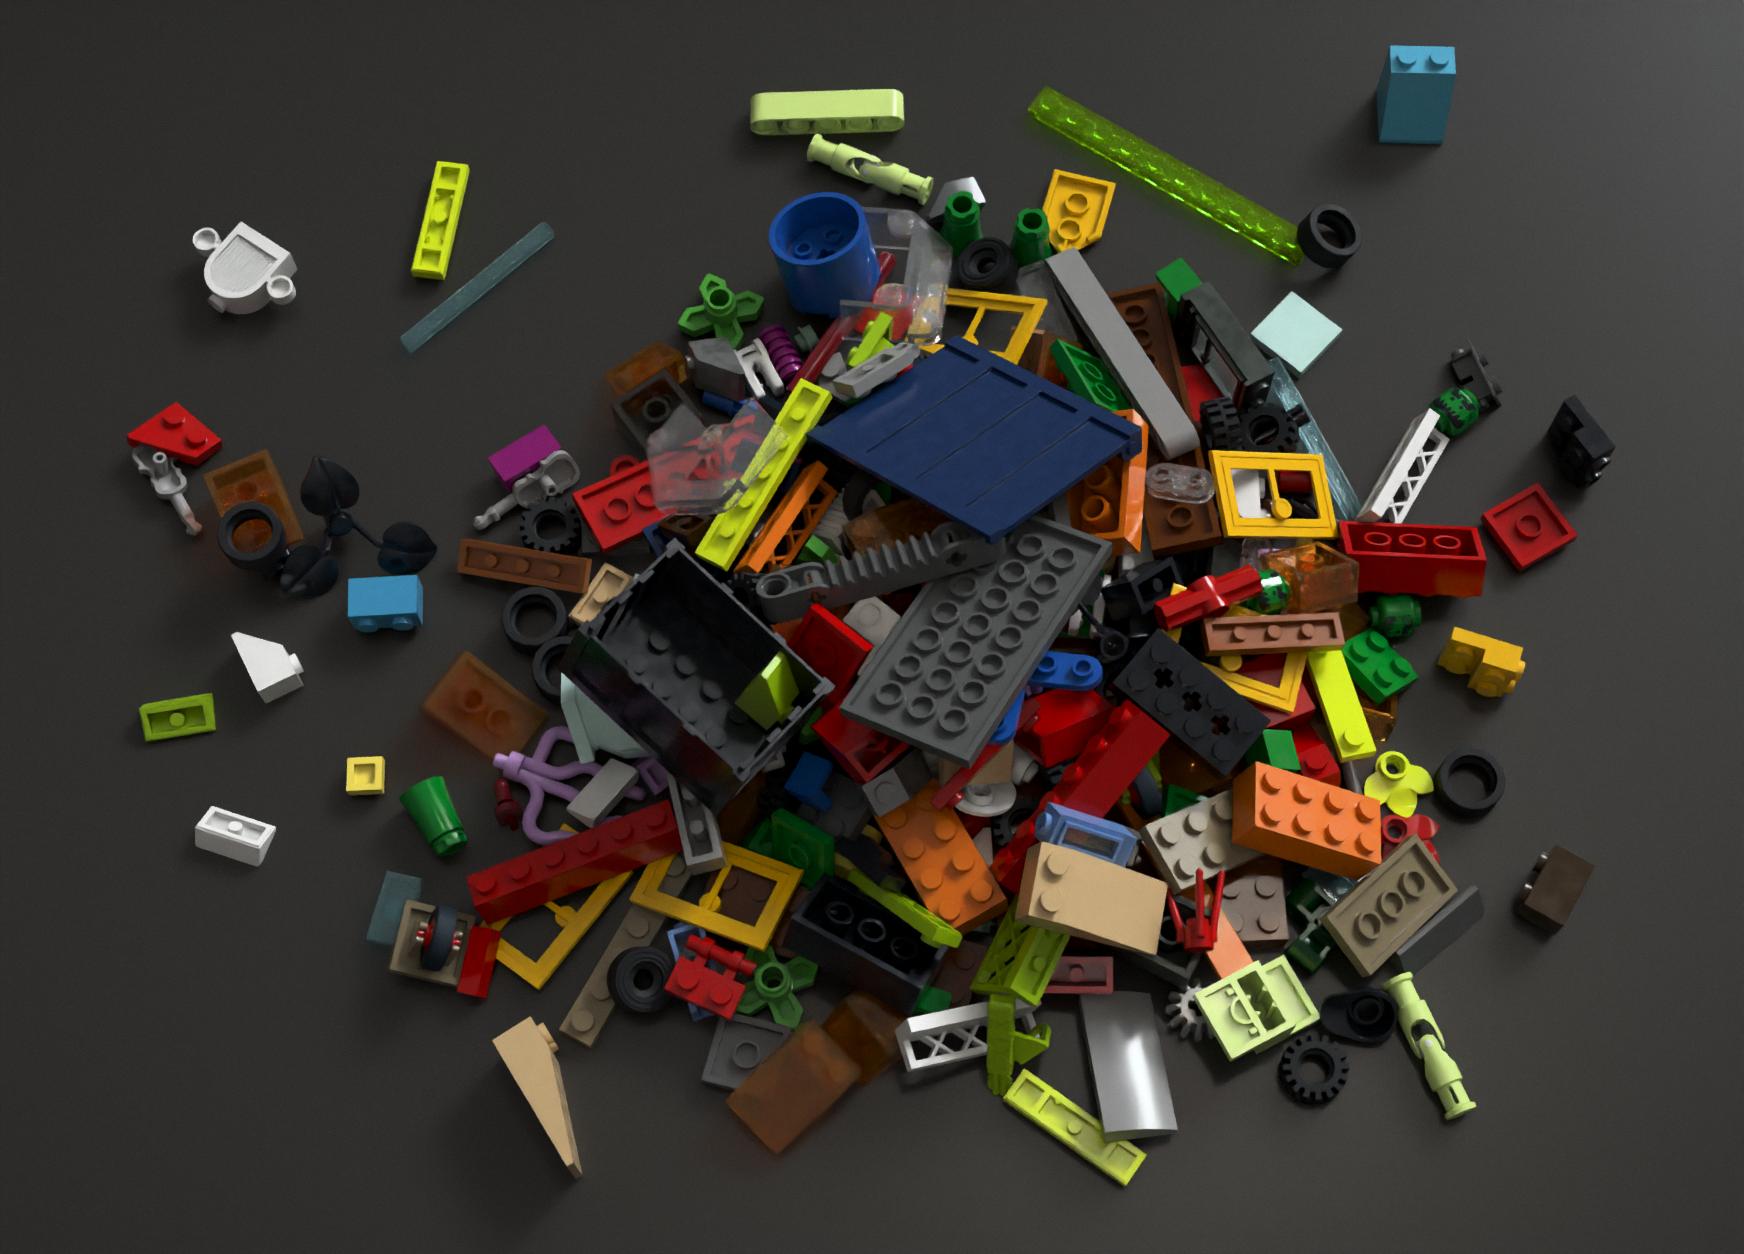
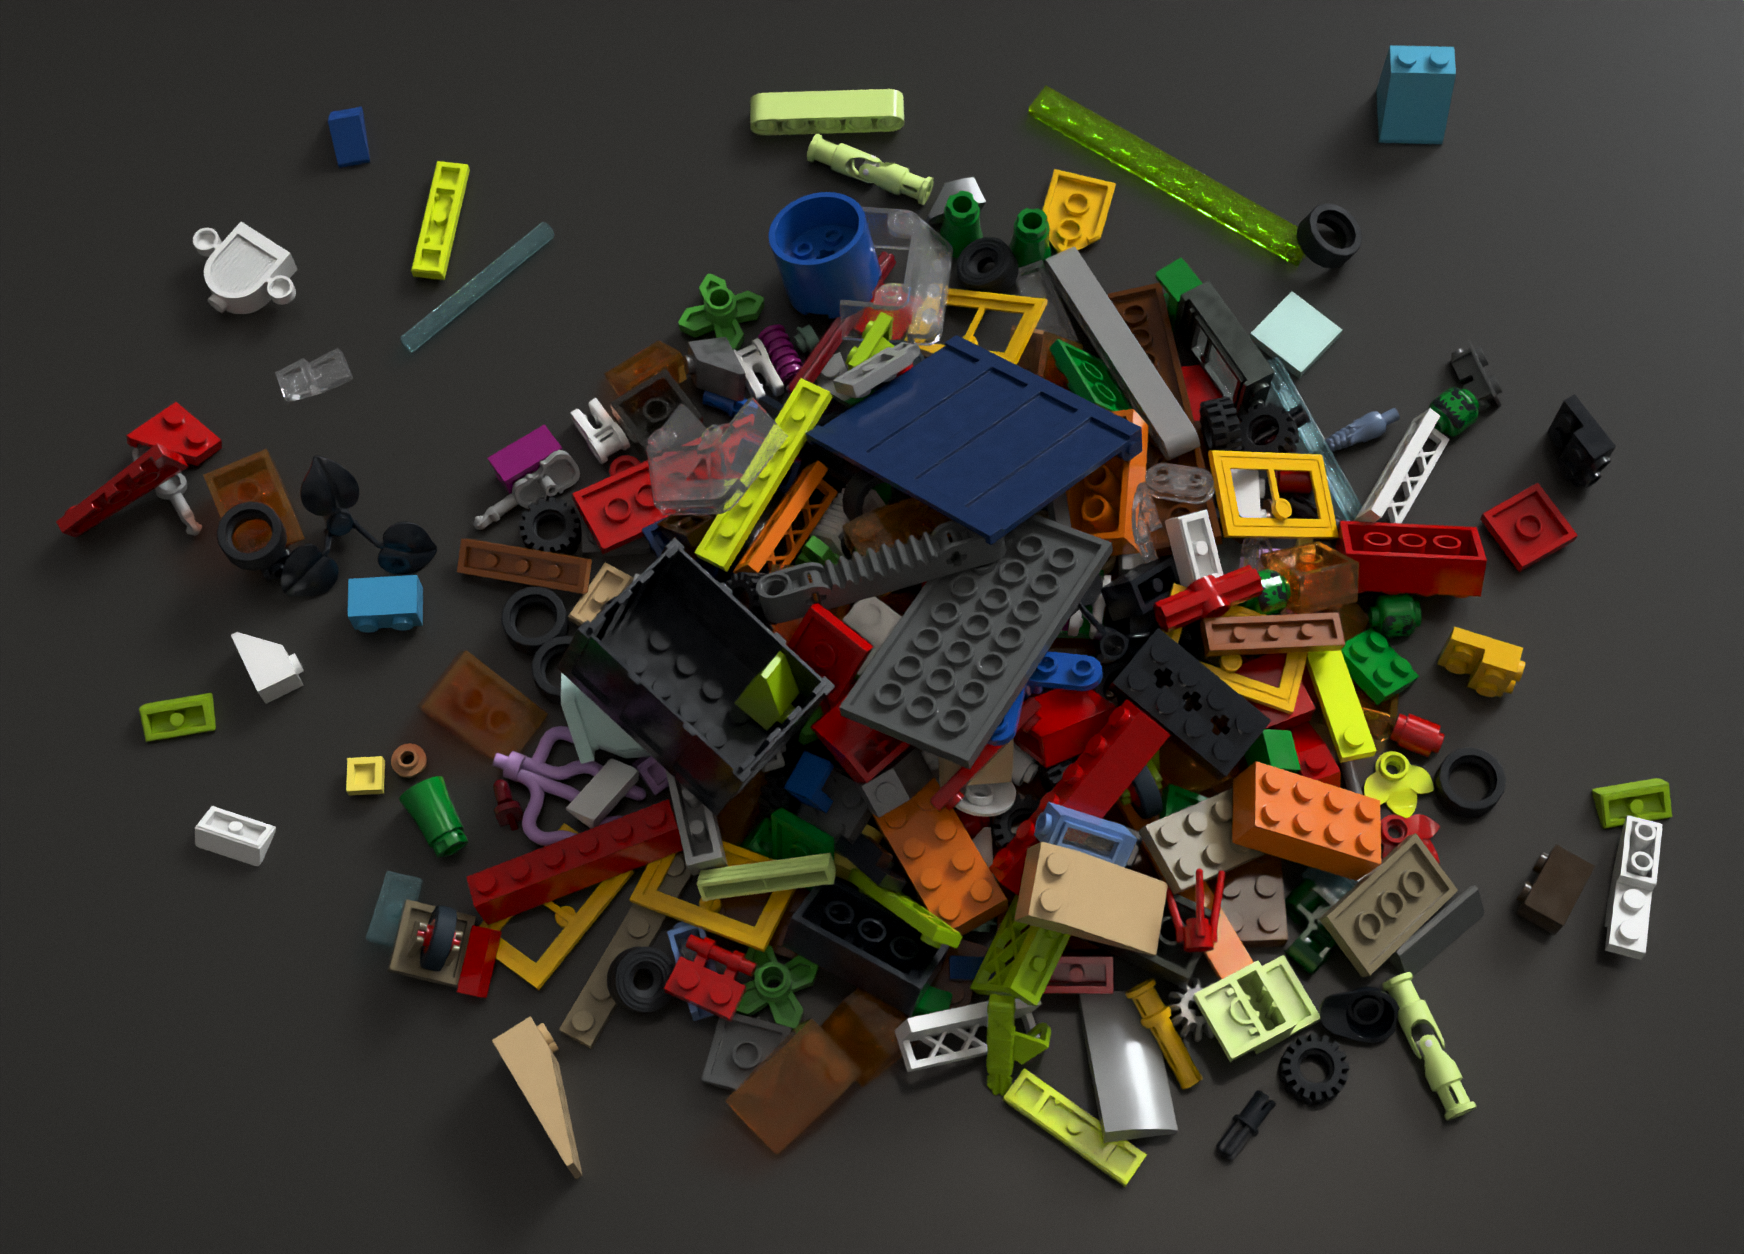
none -> red wing [56,444,188,538]
none -> clear slope [275,348,353,402]
none -> blue slope [328,107,370,168]
none -> medium nougat plate [391,743,427,778]
none -> white piece [570,398,630,464]
none -> yellowish green piece [697,853,836,901]
none -> dark blue piece [948,956,994,981]
none -> yellow pin [1125,978,1203,1089]
none -> clear slope [1132,482,1163,564]
none -> white slope [1165,510,1223,587]
none -> black axle [1216,1090,1275,1160]
none -> sand blue piece [1325,408,1400,451]
none -> red brick [1389,713,1445,758]
none -> lime slope [1592,778,1672,829]
none -> white slope [1604,815,1663,960]

